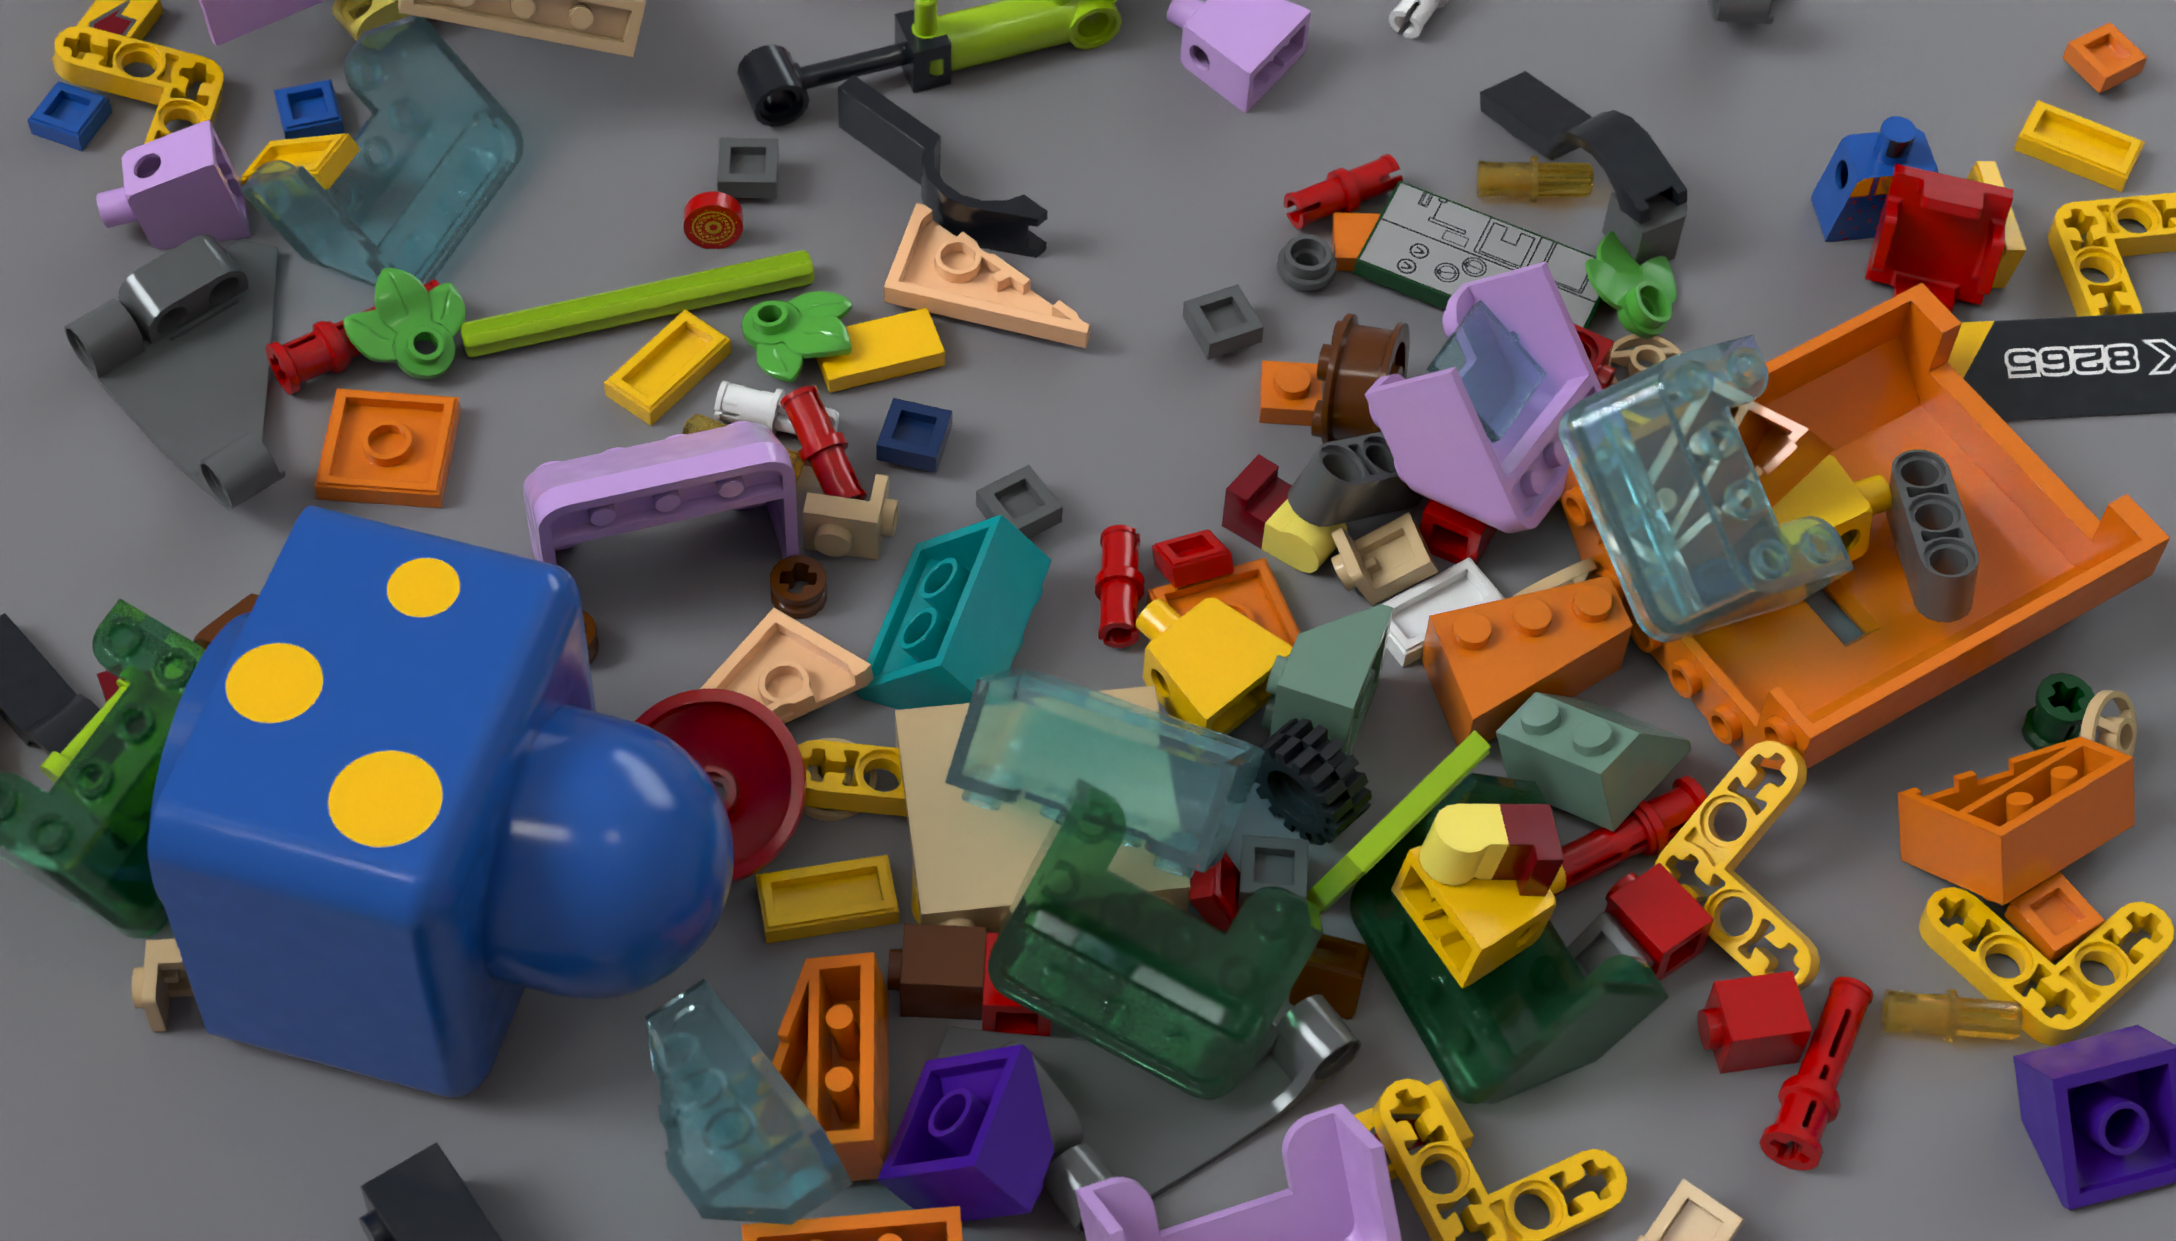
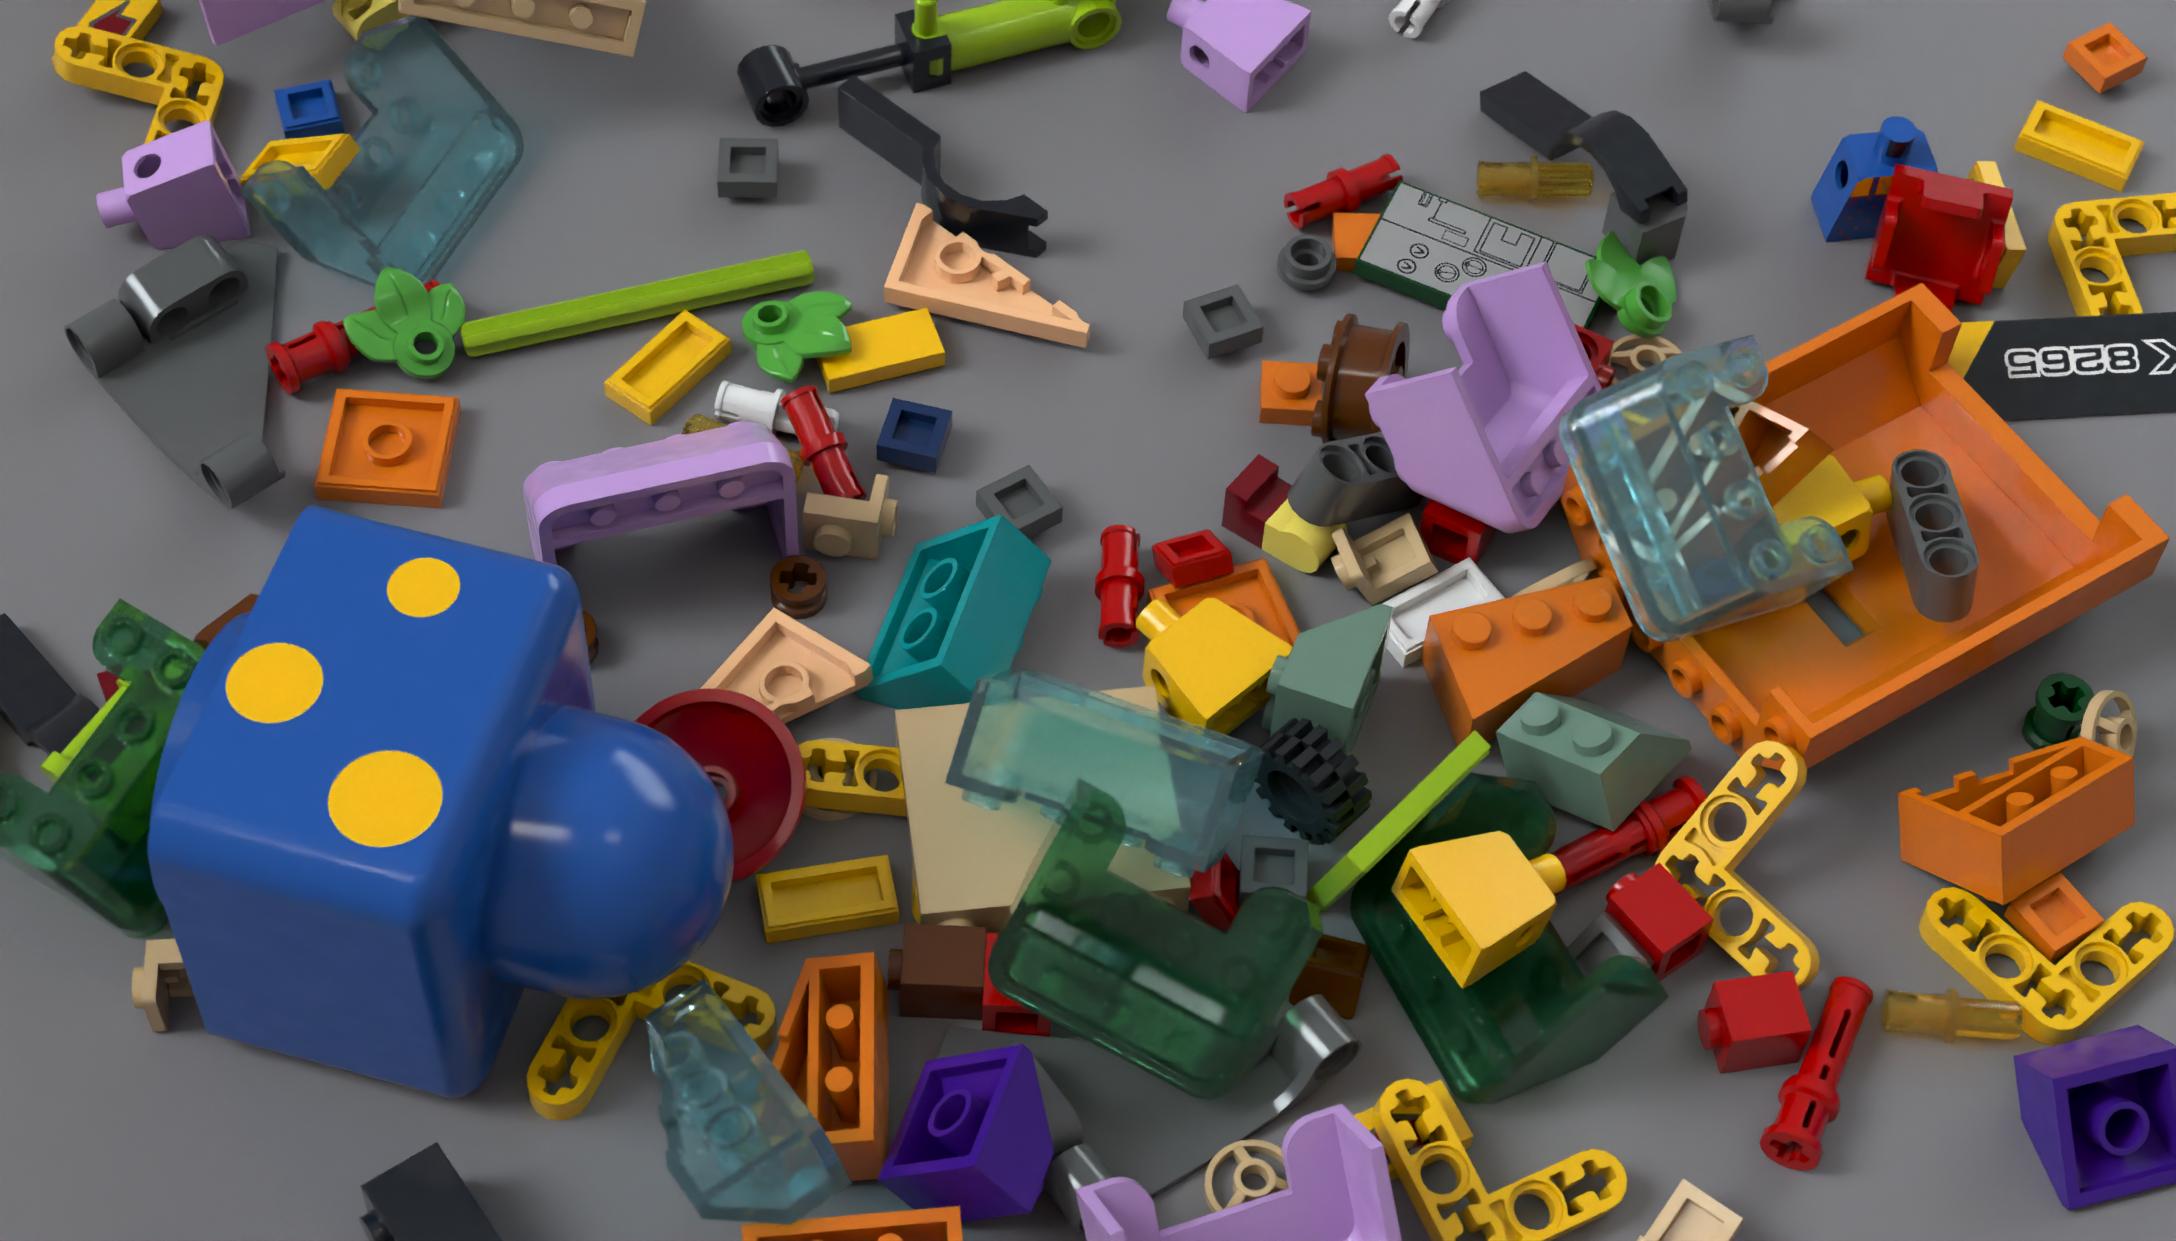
blue tile [27,81,112,151] -> none
red tile [684,191,743,249] -> none
leg [1420,804,1564,896] -> none
clear light blue piece [1427,300,1547,443] -> none
none -> yellow beam [526,961,777,1121]
none -> tan piece [1204,1139,1289,1213]

